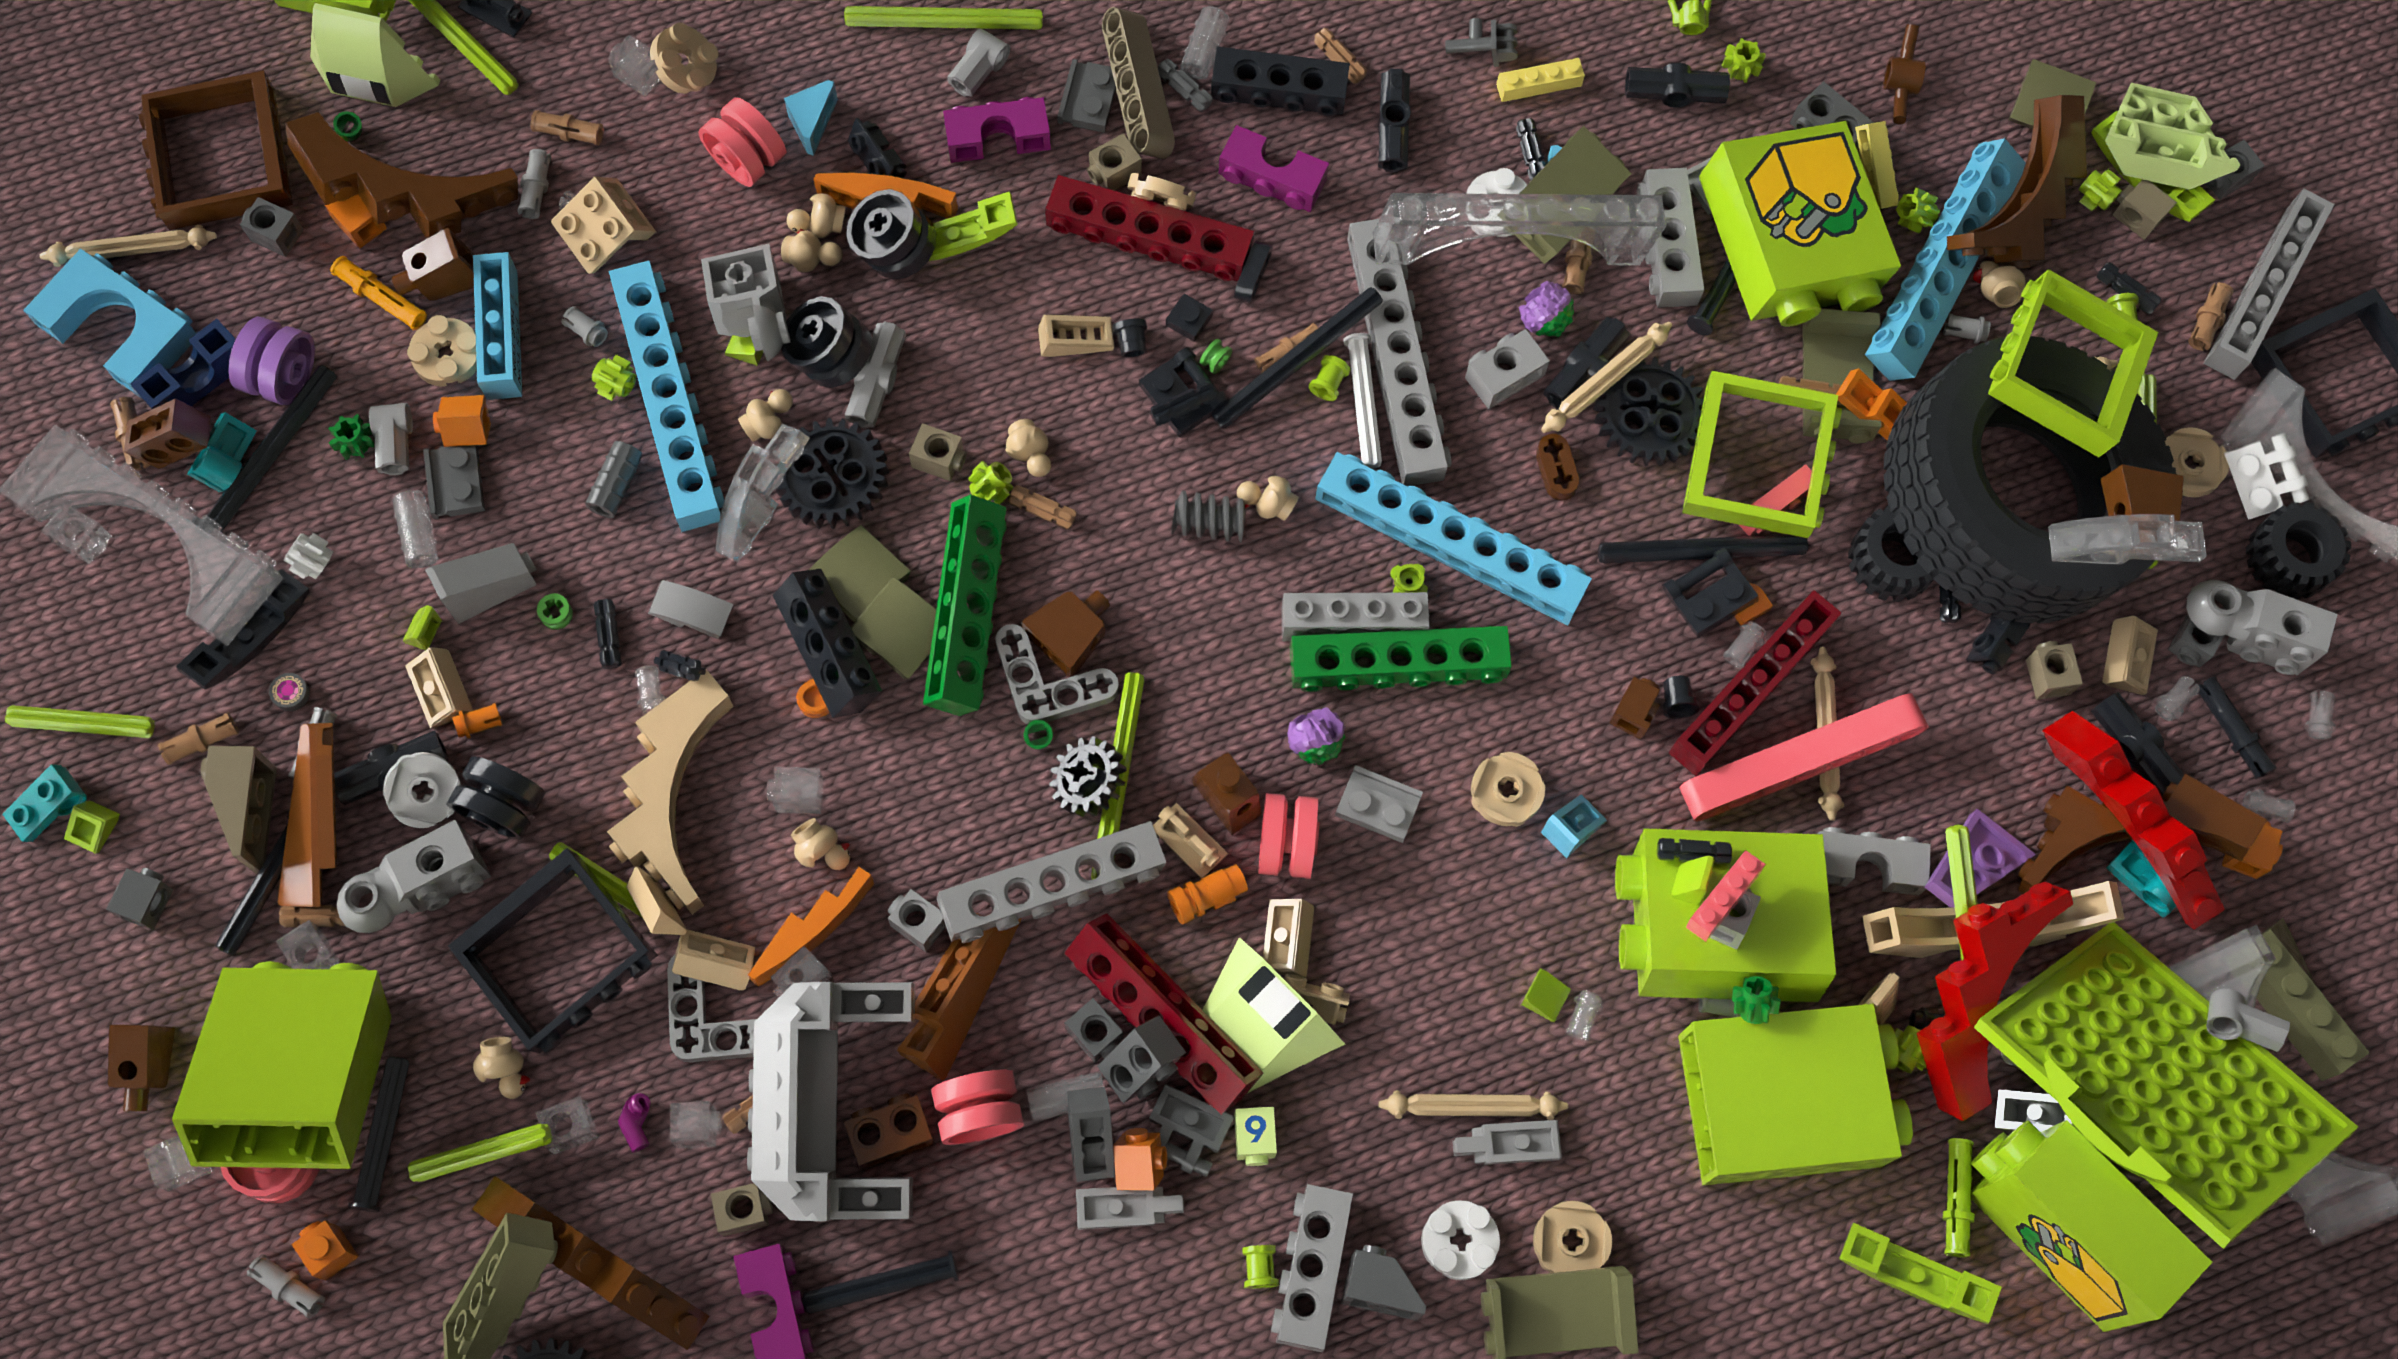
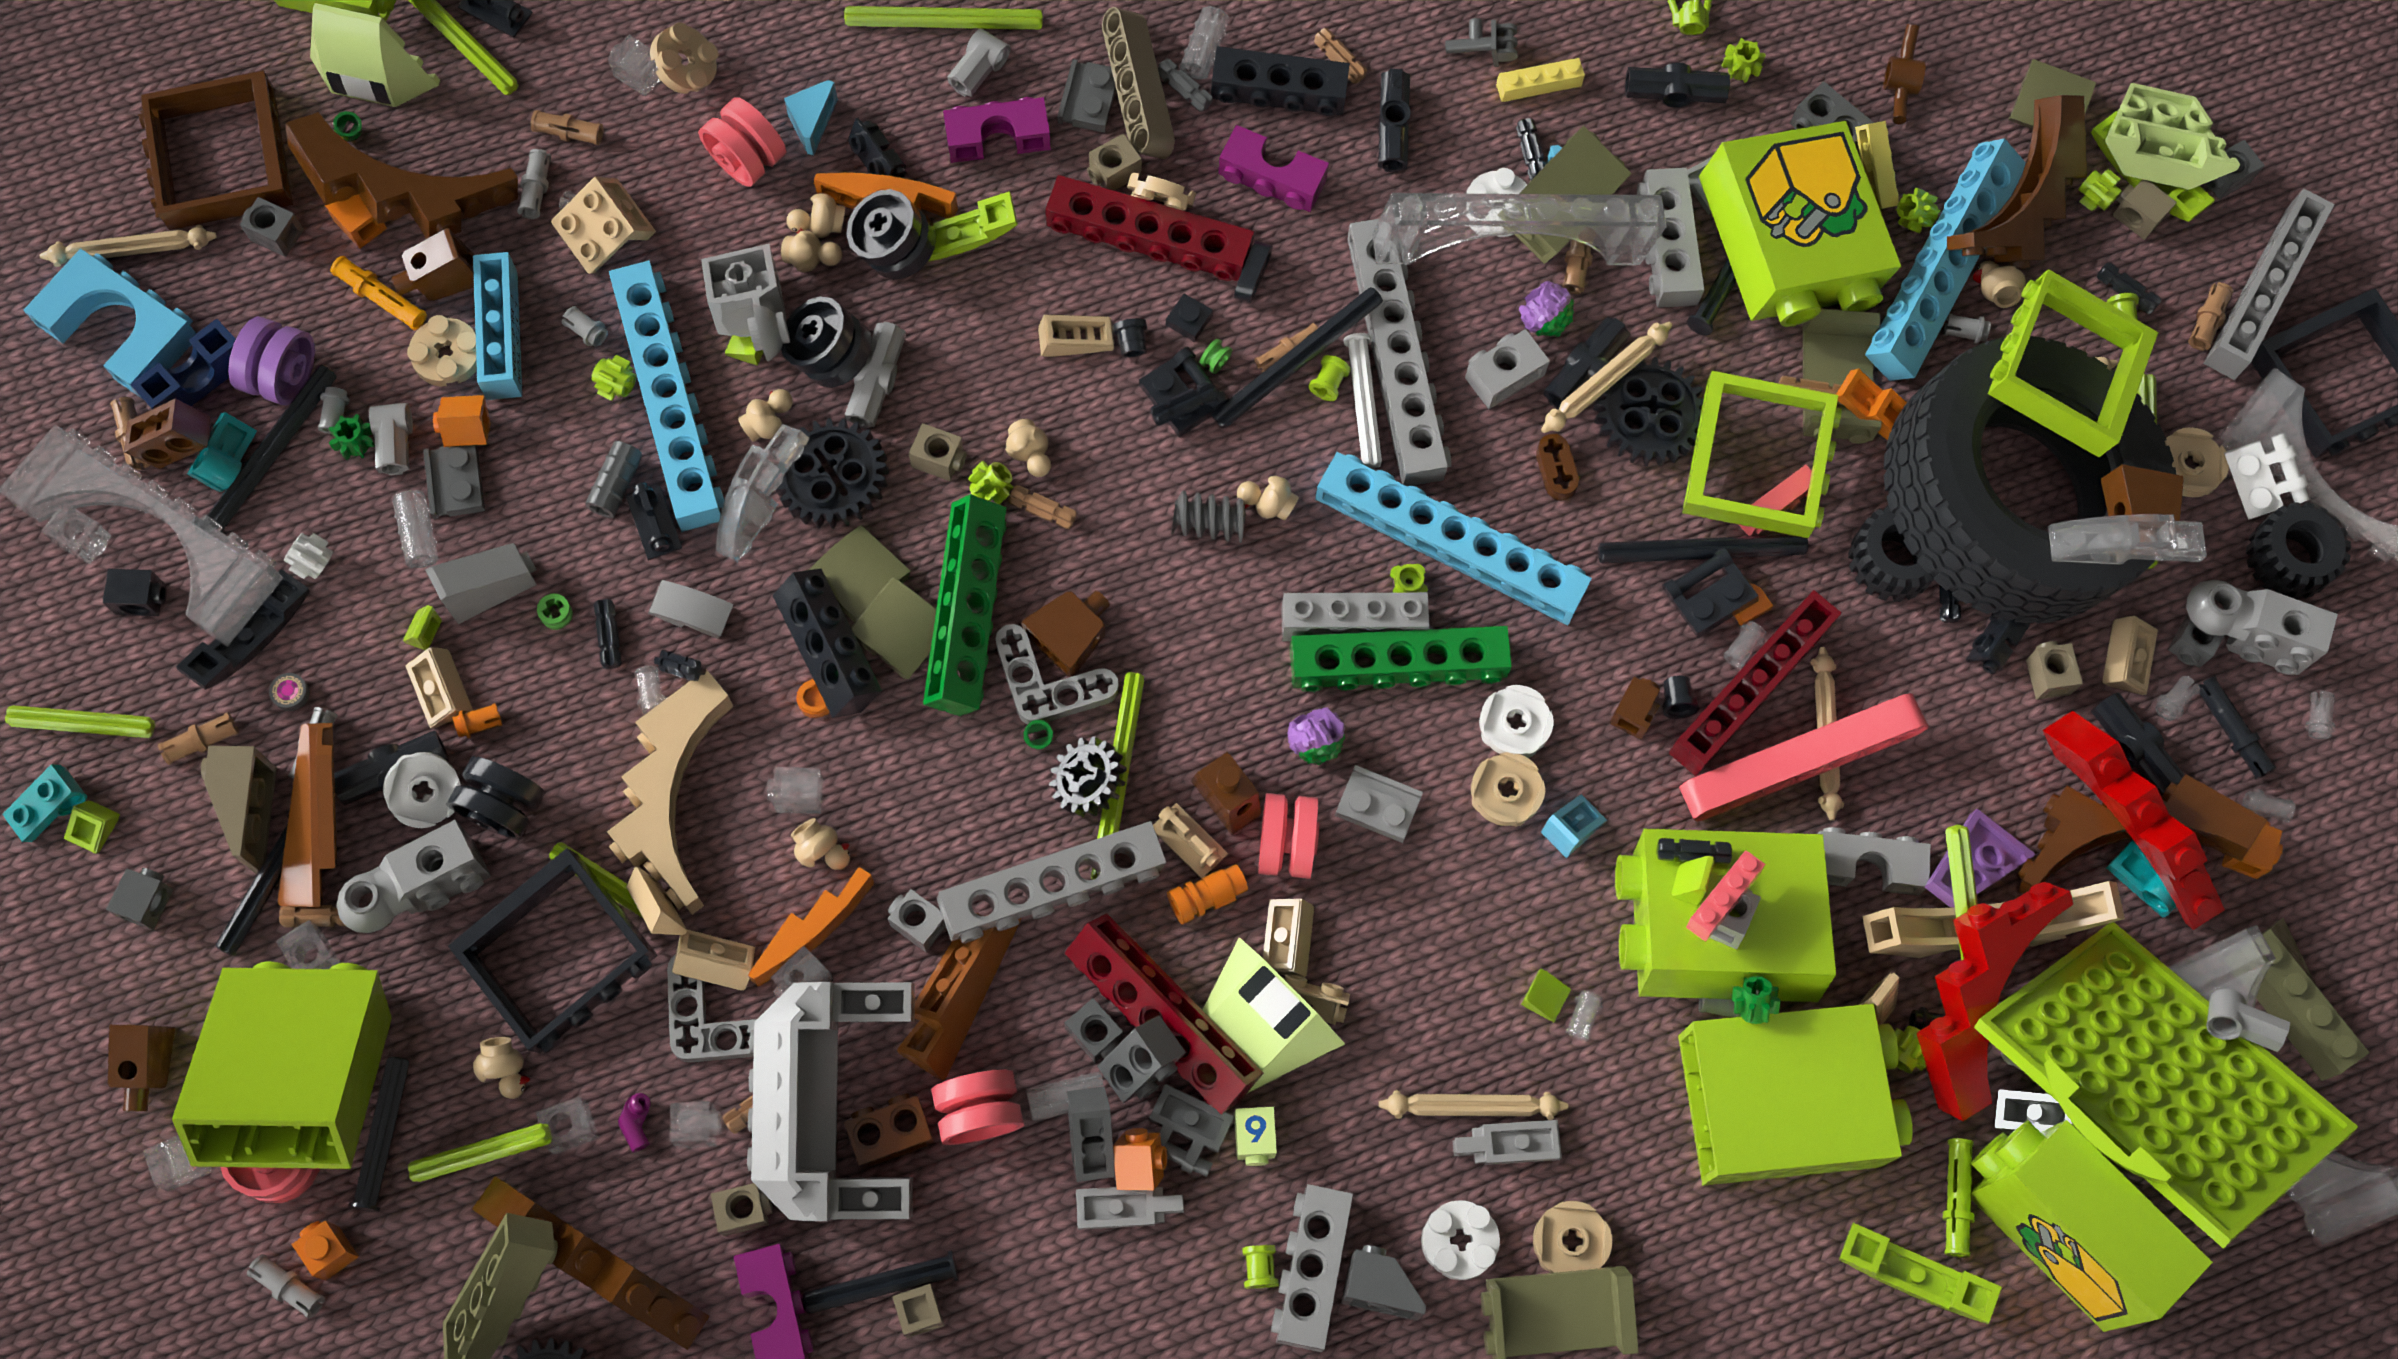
none -> black brick [102,569,167,616]
none -> light grey pin [318,387,350,434]
none -> black hinge [626,482,682,561]
none -> dark tan brick [892,1284,945,1339]
none -> white plate [1479,685,1554,758]

